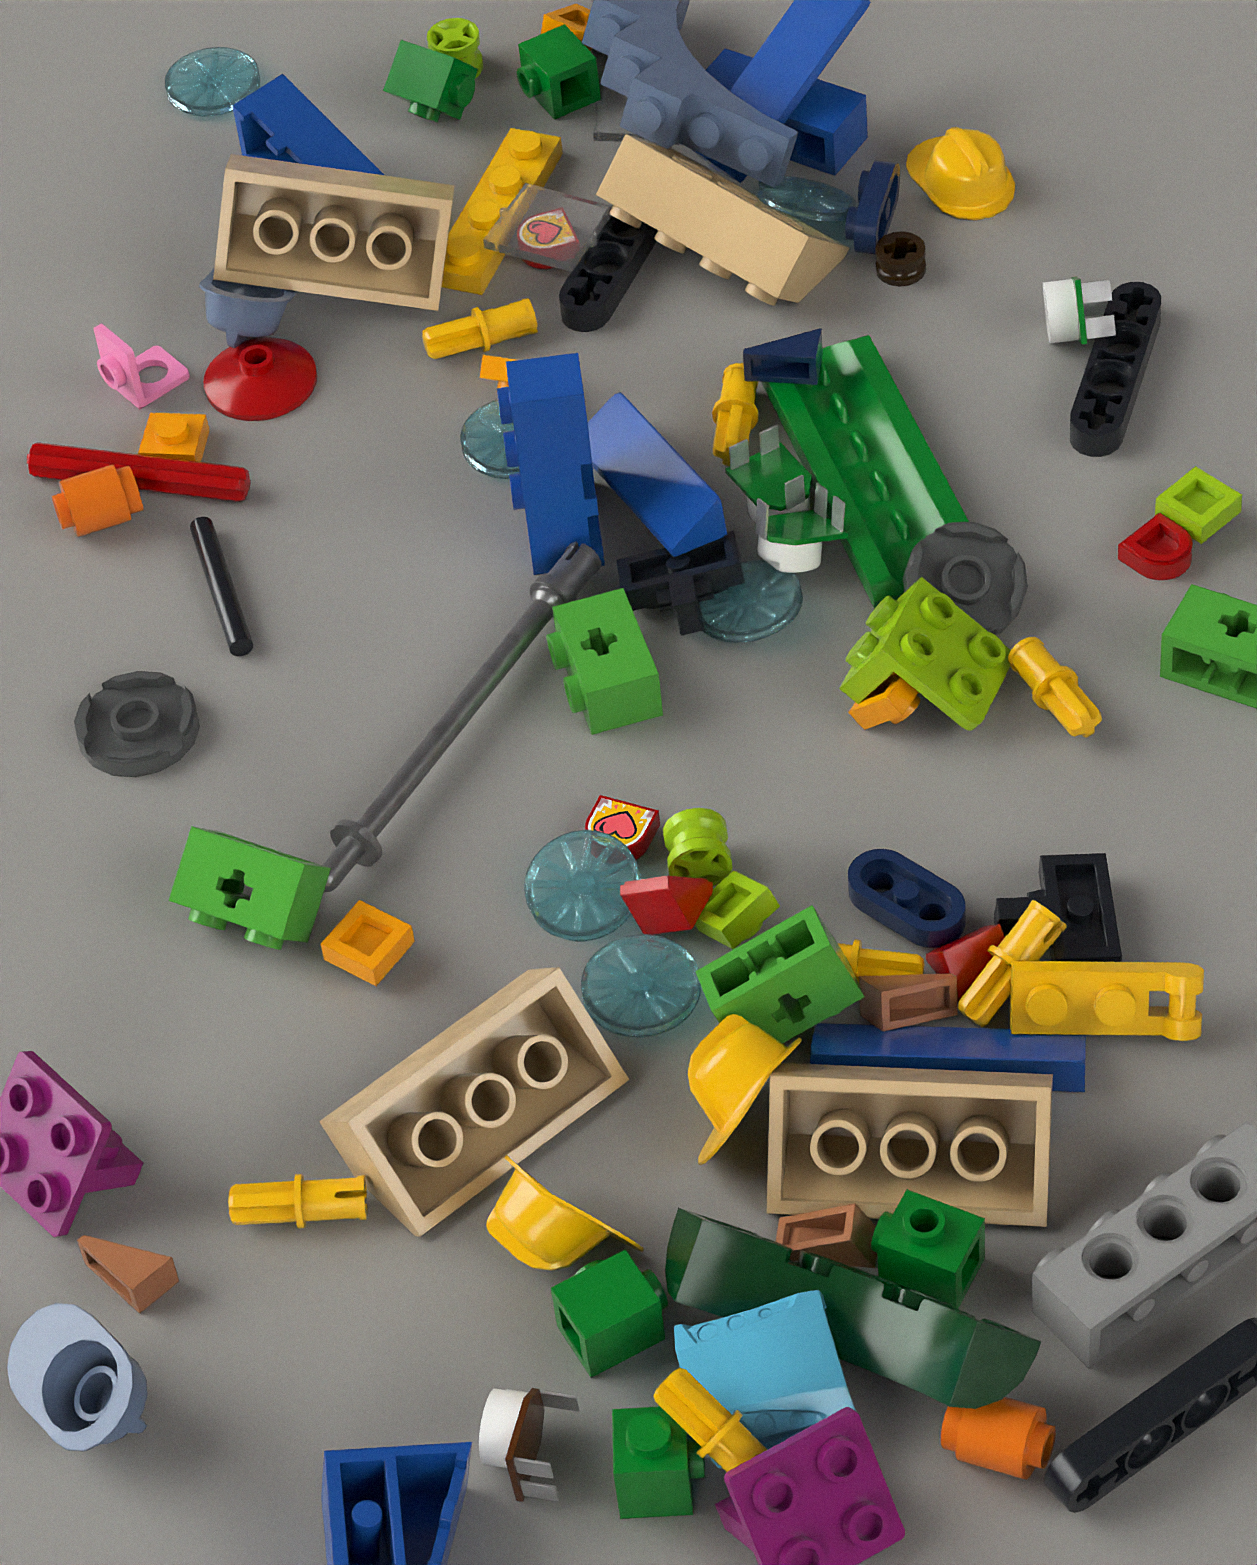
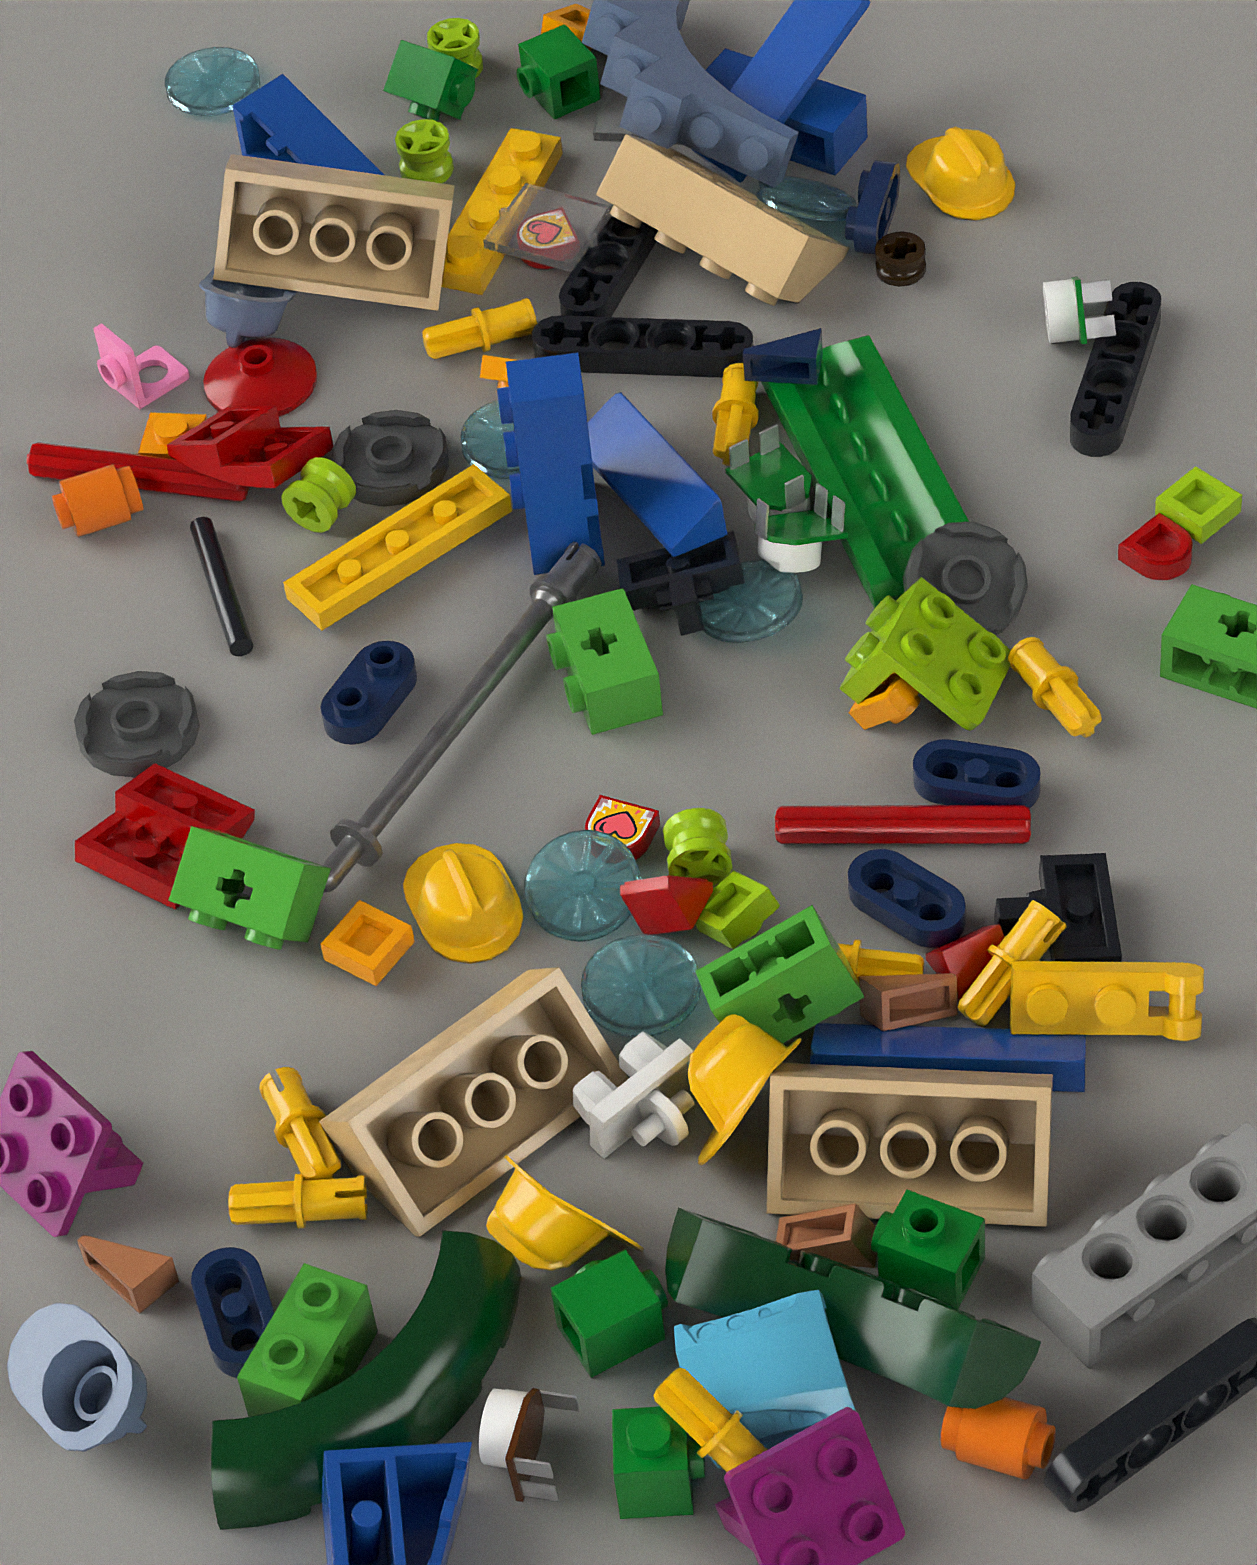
none -> red slope [75,763,255,910]
none -> red slope [167,405,334,488]
none -> dark blue plate [191,1247,274,1378]
none -> dark green brick [211,1230,521,1530]
none -> bright green brick [237,1263,378,1417]
none -> yellow axle [259,1067,341,1180]
none -> lime wheel [281,457,356,533]
none -> yellow plate [283,464,512,631]
none -> dark blue plate [320,641,417,745]
none -> dark grey tile [332,410,449,507]
none -> lime wheel [395,119,454,183]
none -> yellow piece [403,843,524,963]
none -> black beam [532,315,754,378]
none -> white hips [573,1031,695,1159]
none -> red axle [775,805,1031,844]
none -> dark blue plate [913,739,1041,808]

